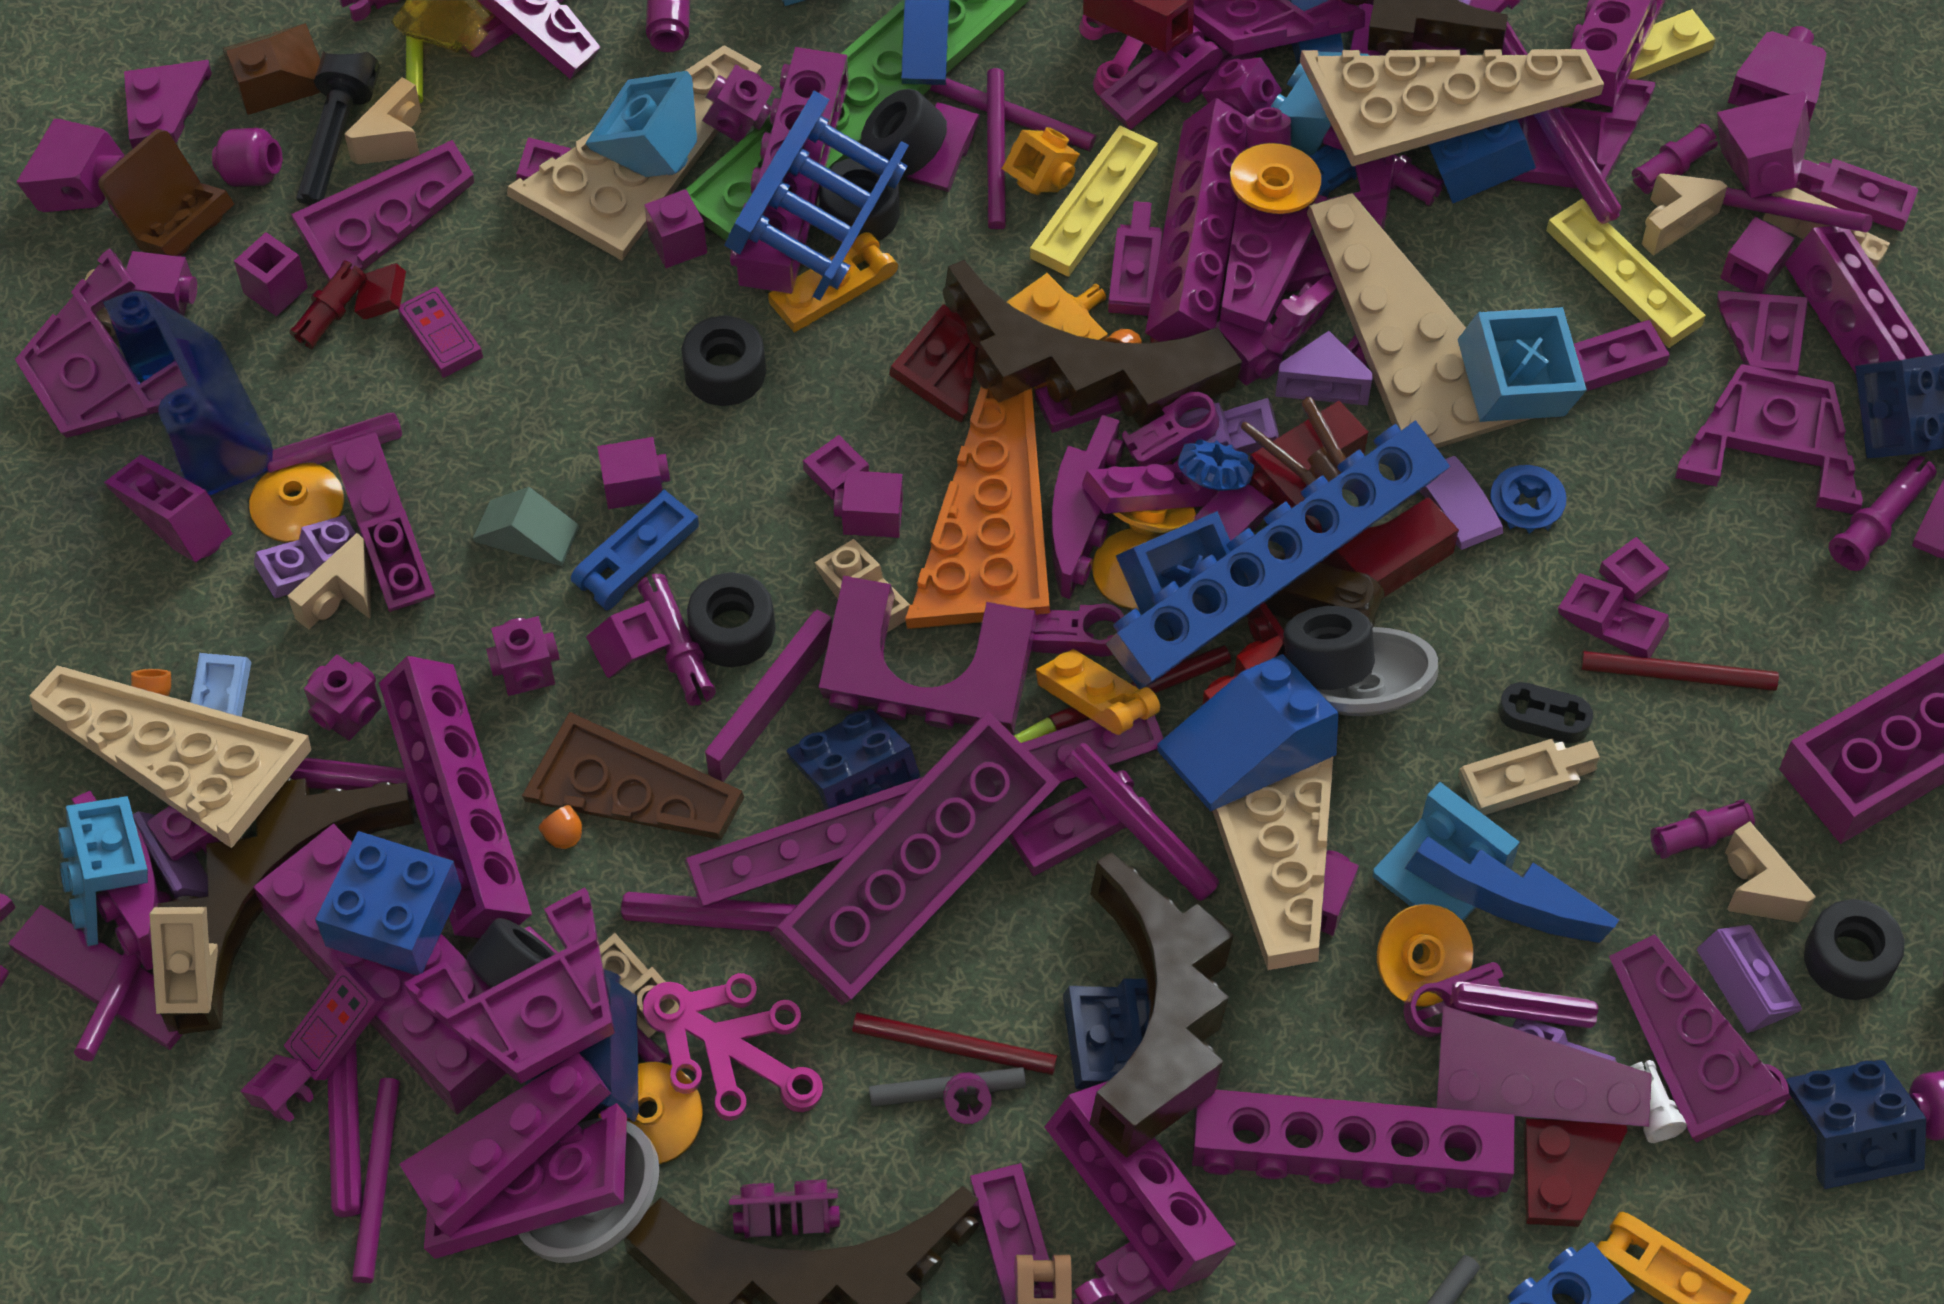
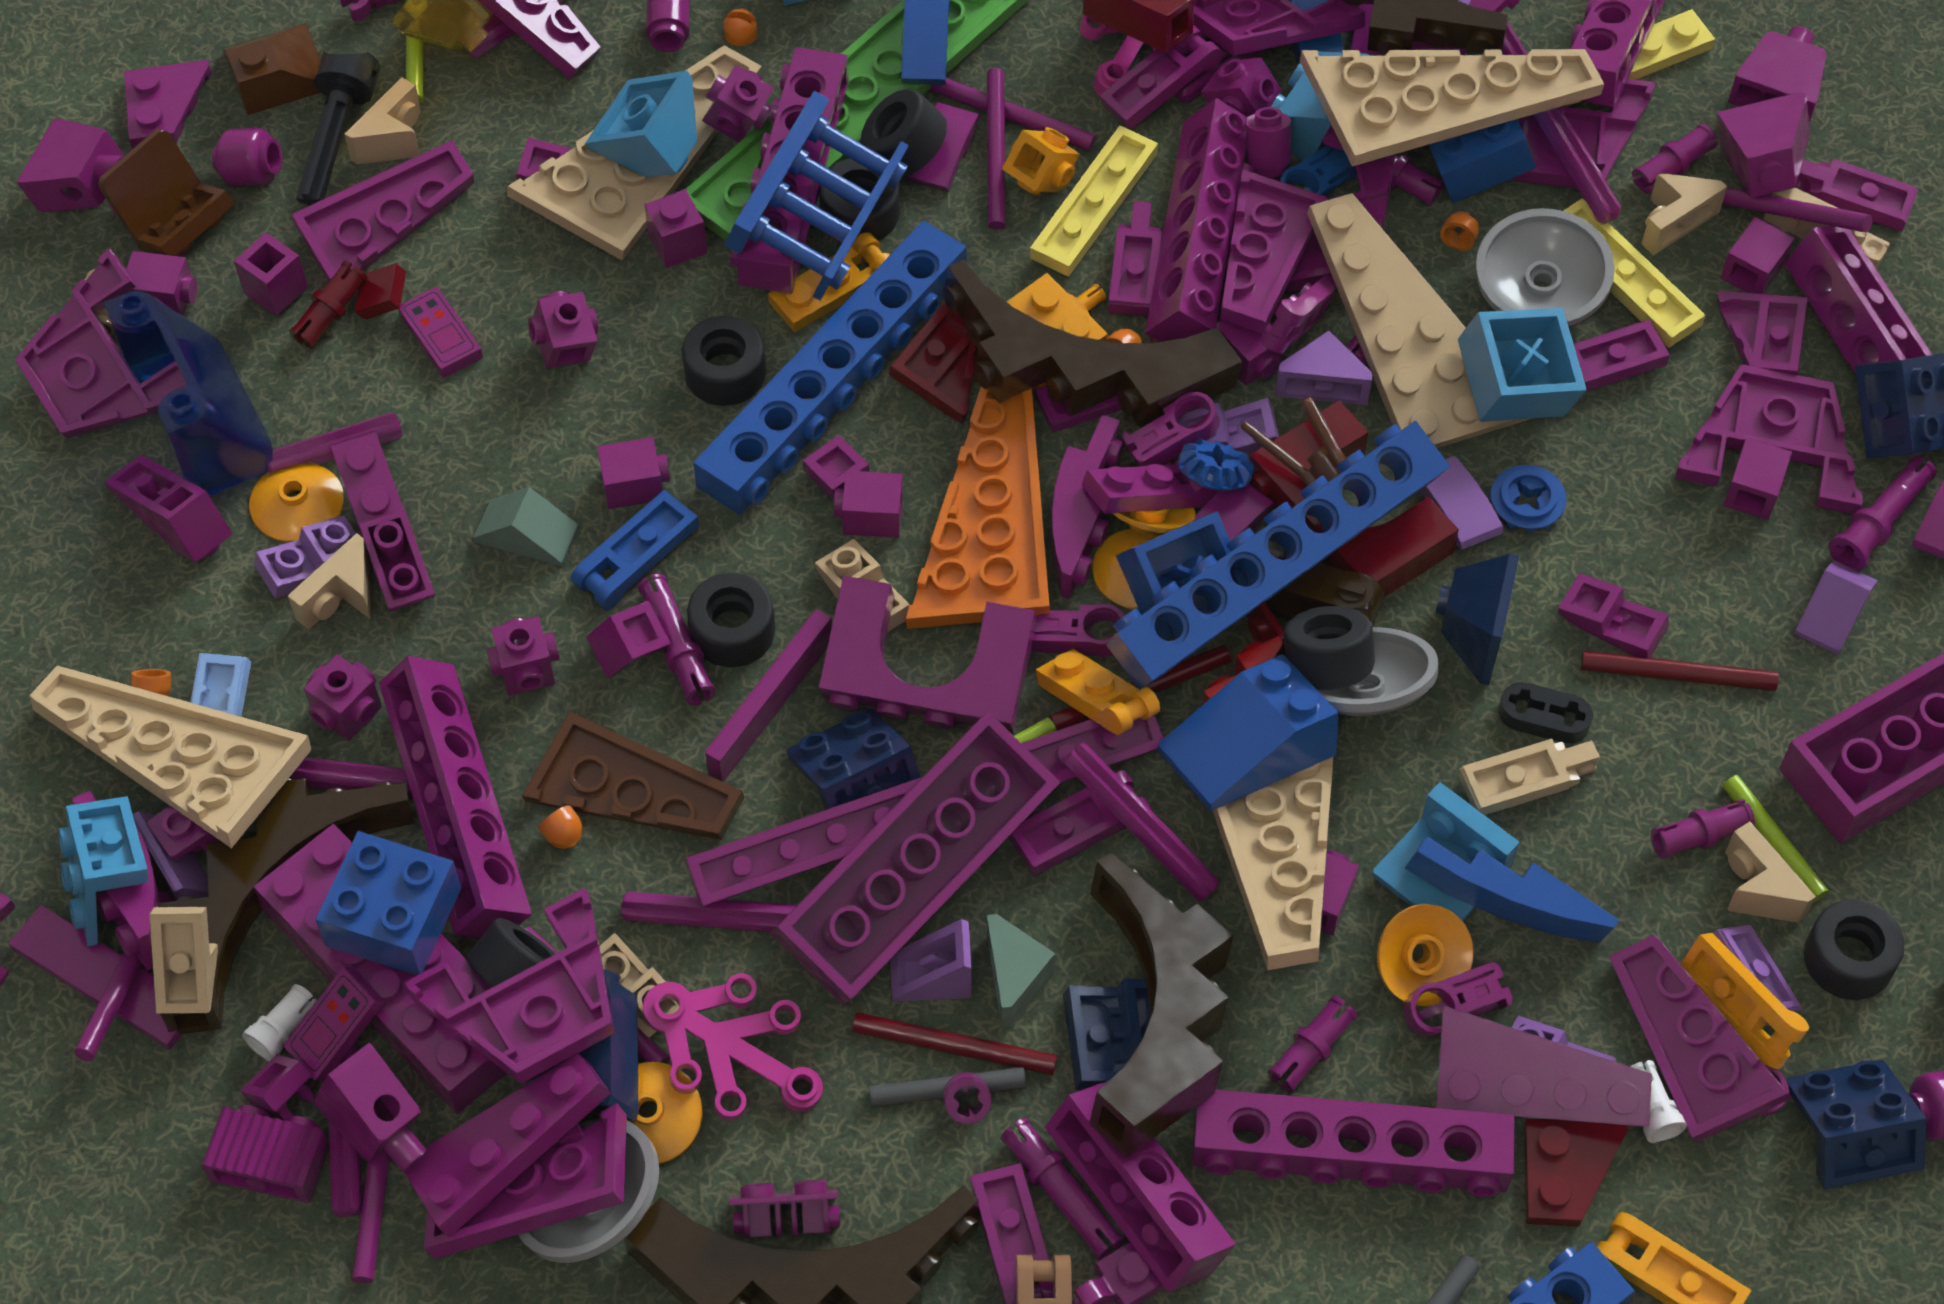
light orange dish [1230,143,1321,214] -> none
magenta axle [1450,981,1598,1028] -> none
magenta plate [1599,537,1670,603] -> none
none -> magenta brick [201,1105,329,1203]
none -> white pin [242,984,317,1061]
none -> magenta torso [313,1042,428,1172]
none -> magenta brick [528,291,598,369]
none -> blue brick [693,220,967,515]
none -> orange hinge [723,8,758,46]
none -> medium lavender slope [890,919,971,1002]
none -> sand green slope [986,914,1055,1028]
none -> magenta pin [1000,1117,1125,1260]
none -> magenta pin [1267,996,1357,1093]
none -> dark blue slope [1435,554,1519,685]
none -> orange hinge [1440,211,1479,251]
none -> light grey dish [1475,208,1615,326]
none -> light orange plate [1680,933,1809,1069]
none -> lime bar [1722,775,1829,903]
none -> magenta brick [1723,437,1792,520]
none -> medium lavender slope [1794,560,1878,655]

